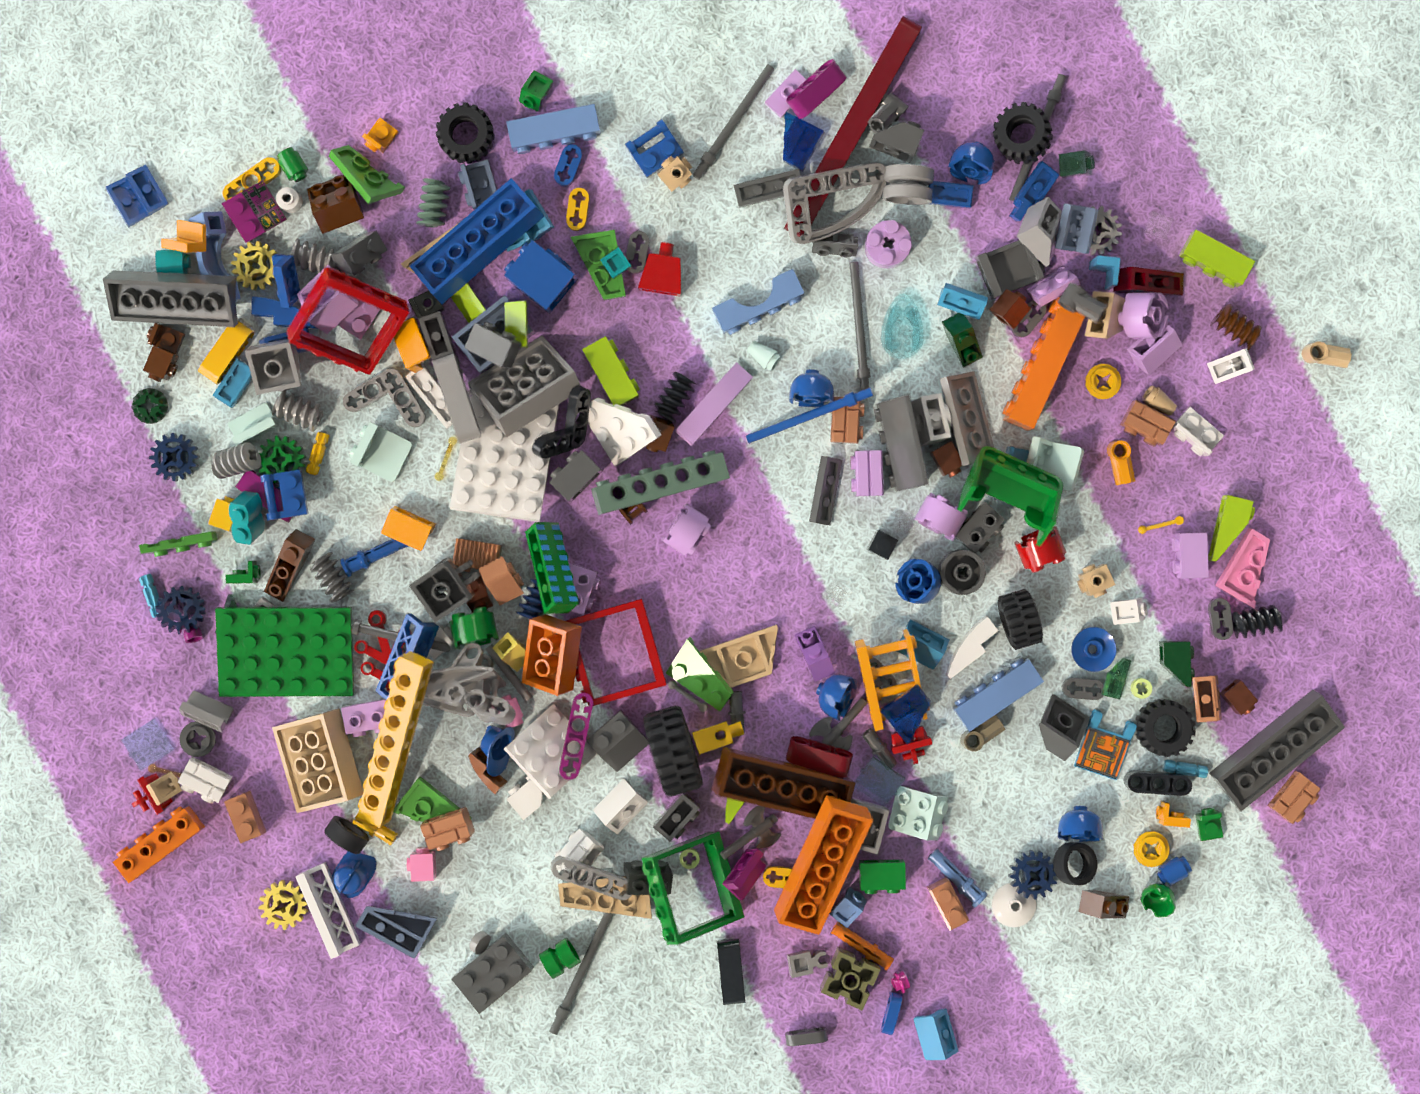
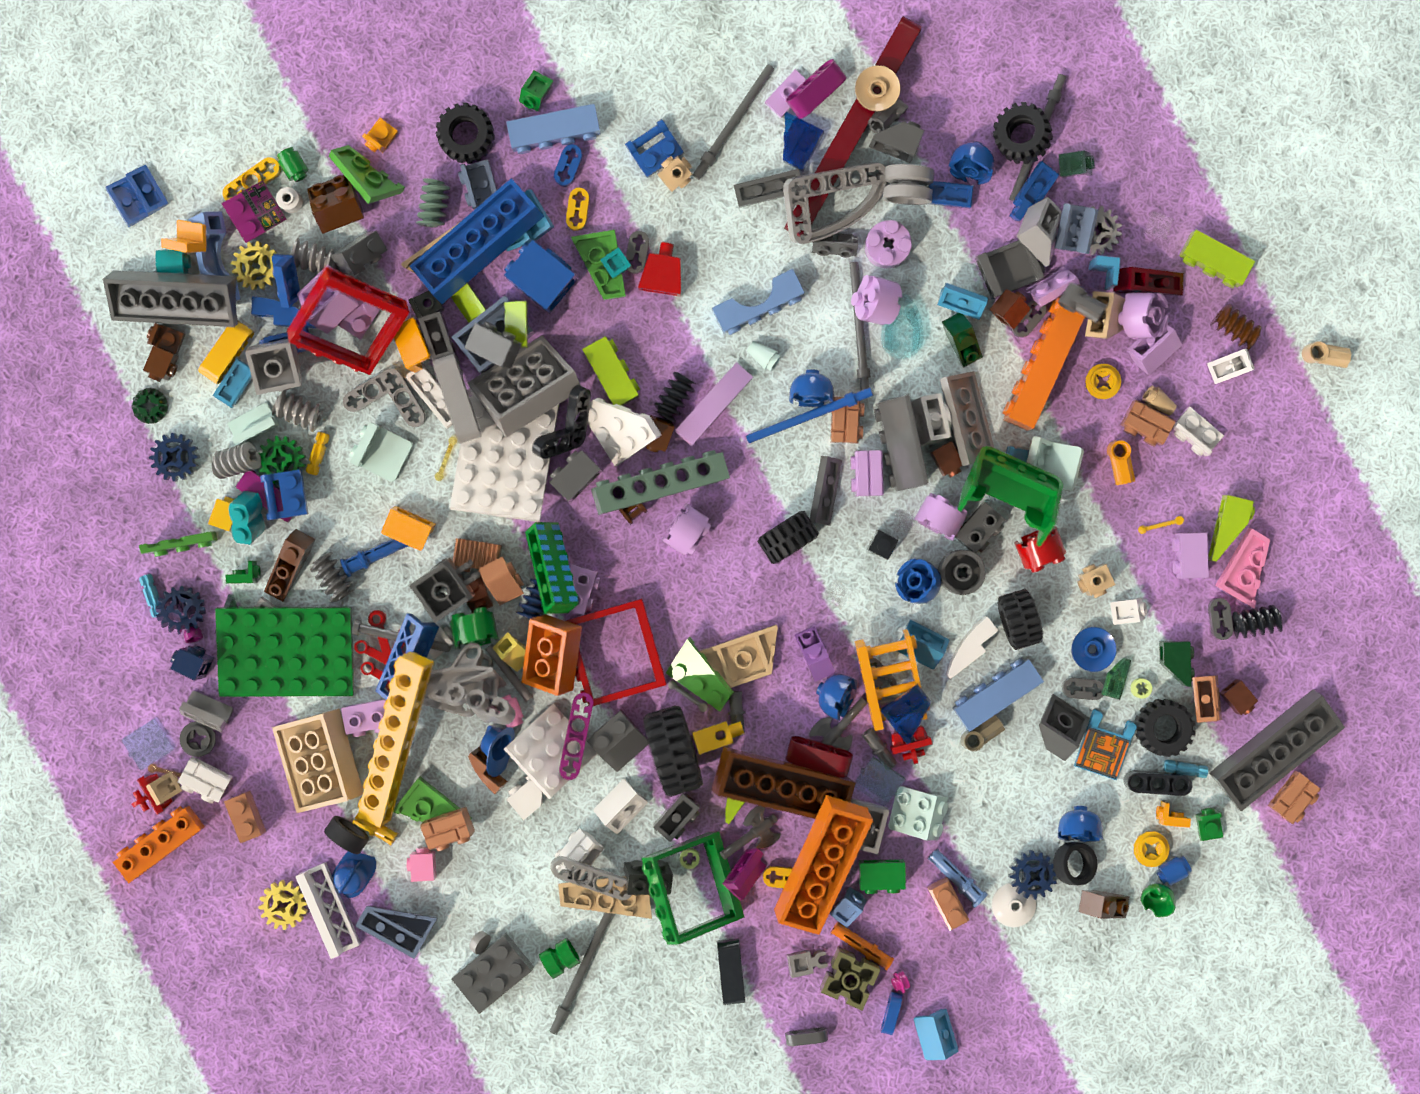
none -> dark blue brick [170,645,214,681]
none -> black tyre [757,511,819,564]
none -> lavender brick [851,275,902,325]
none -> tan dish [855,66,900,111]

